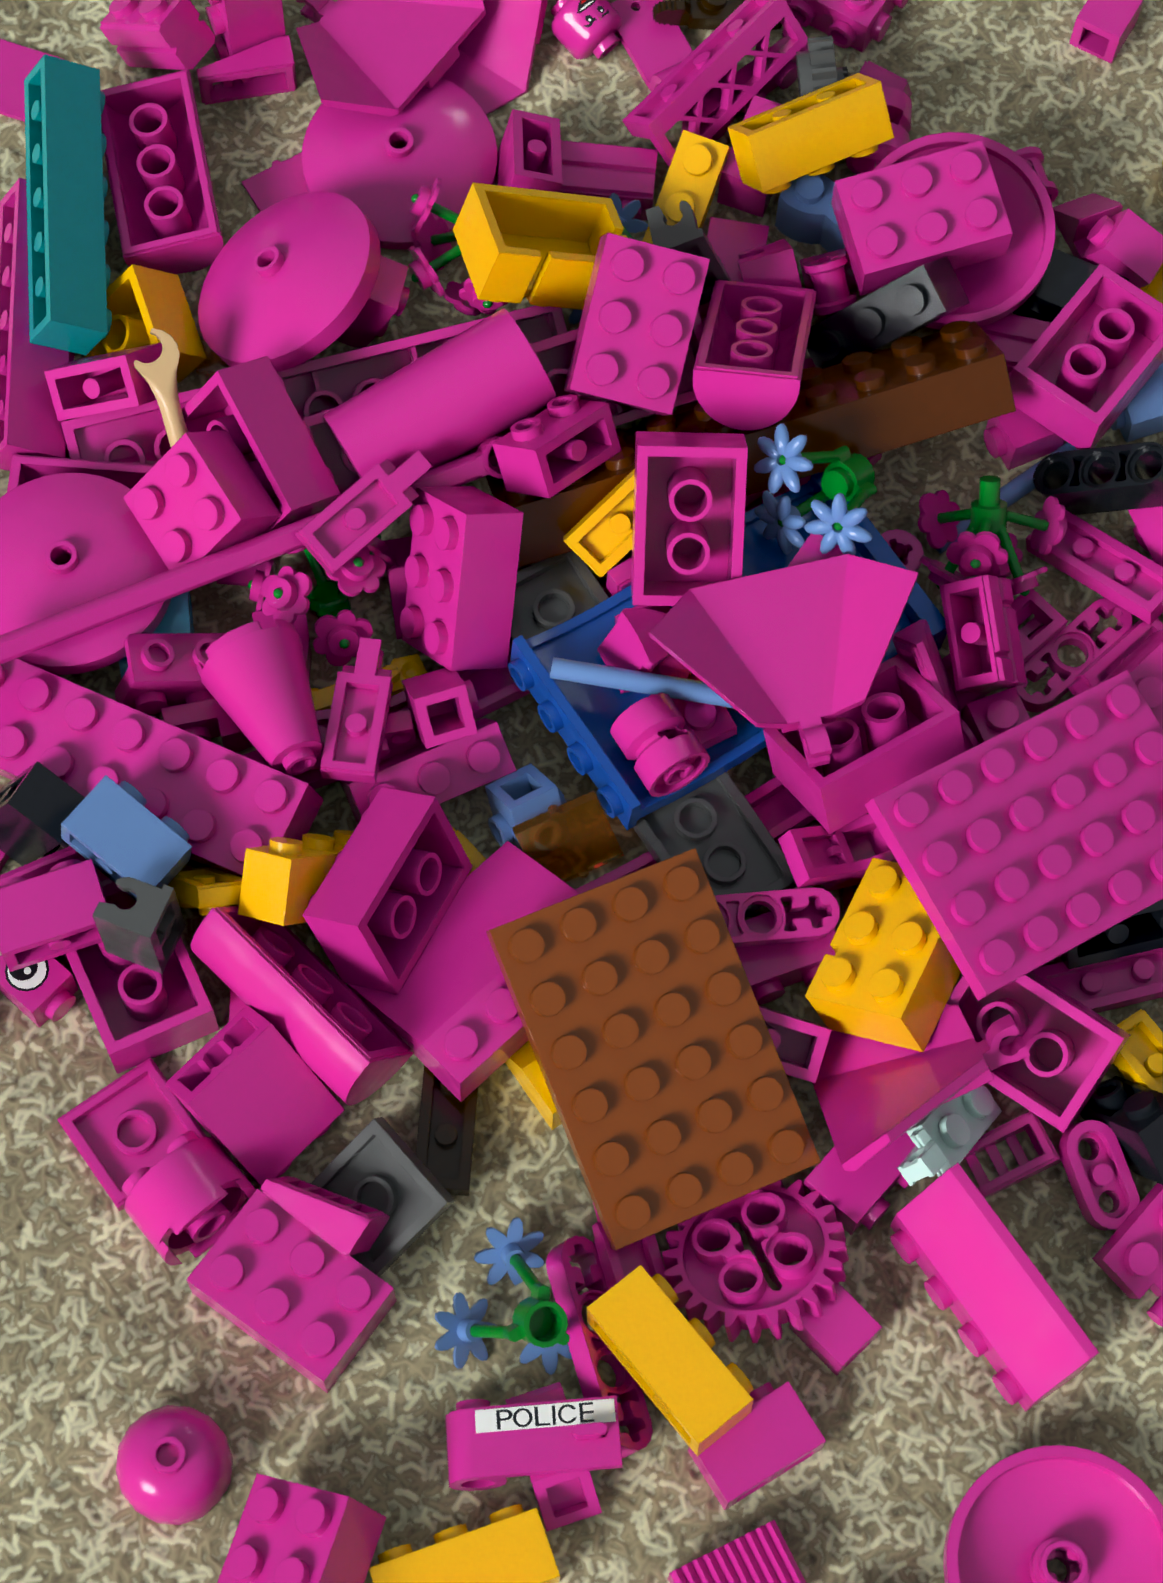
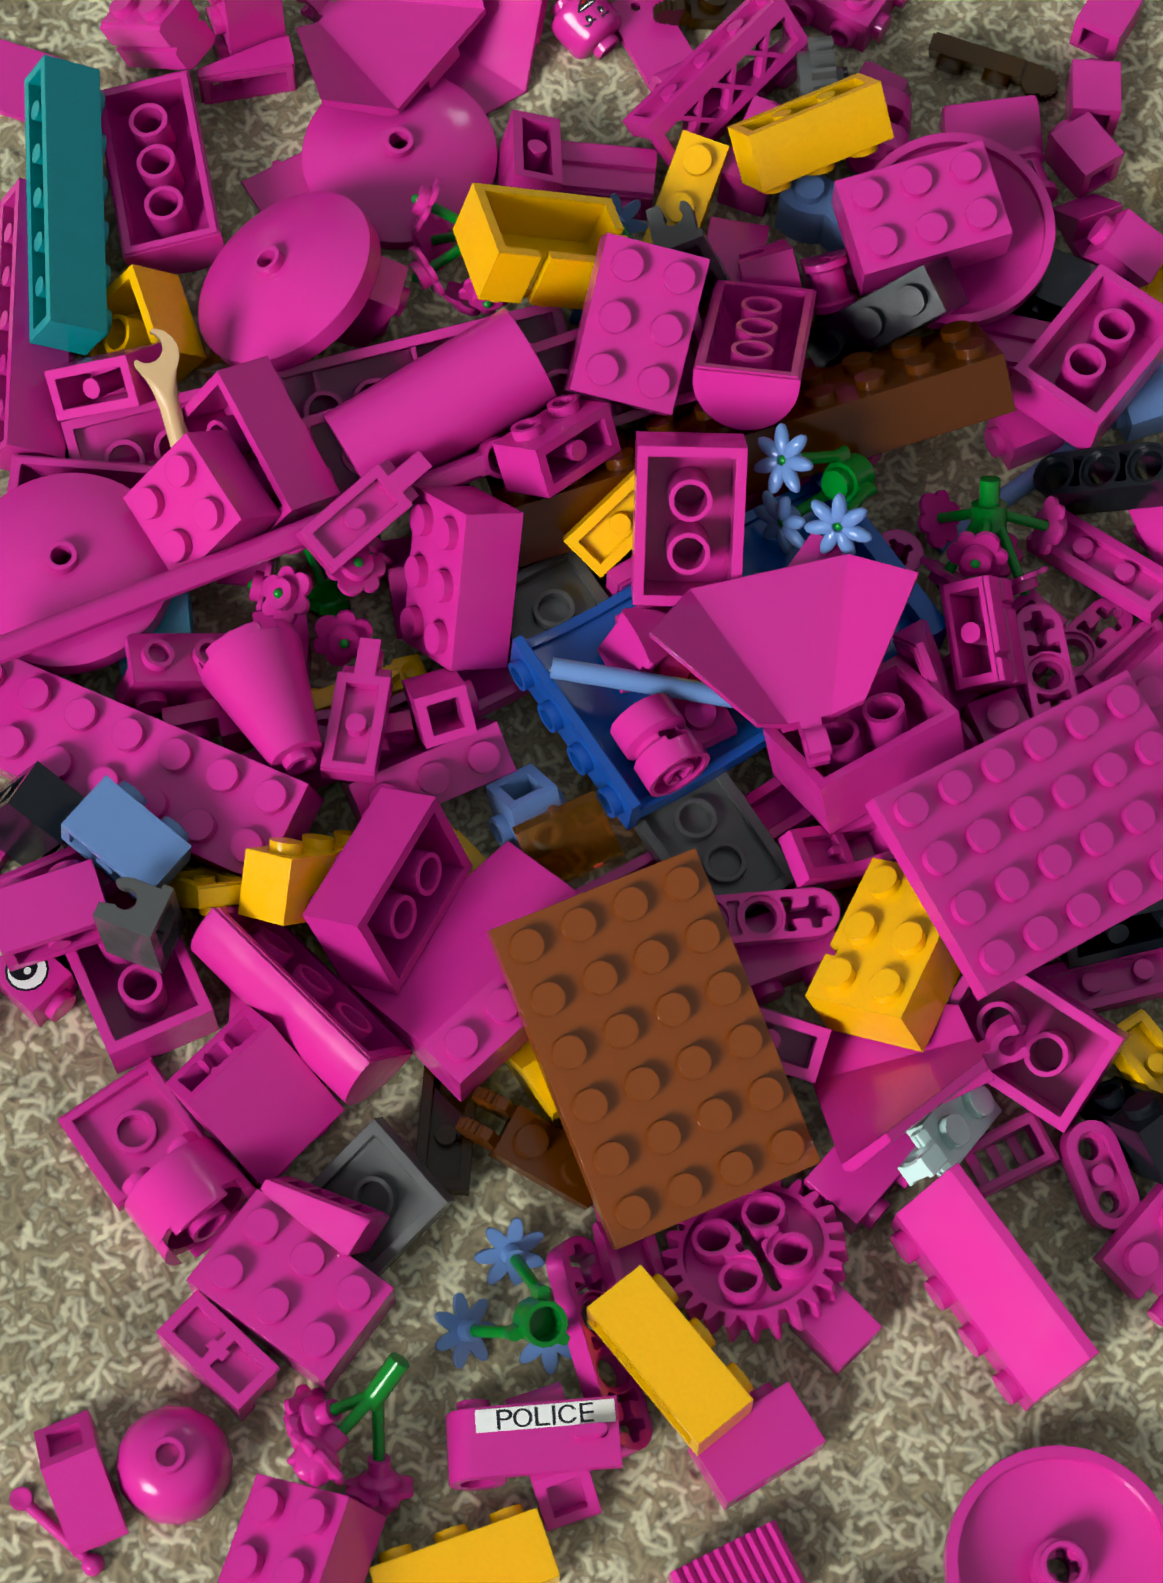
none -> dark pink hinge [9,1487,105,1576]
none -> dark pink slope [34,1409,129,1557]
none -> dark pink hinge [156,1290,280,1422]
none -> dark pink plant [283,1352,414,1517]
none -> reddish brown hinge [455,1086,593,1210]
none -> dark brown hinge [928,32,1060,103]
none -> dark pink slope [939,95,1043,152]
none -> dark pink beam [1017,603,1078,718]
none -> dark pink brick [1044,111,1124,199]
none -> dark pink brick [1065,58,1122,136]

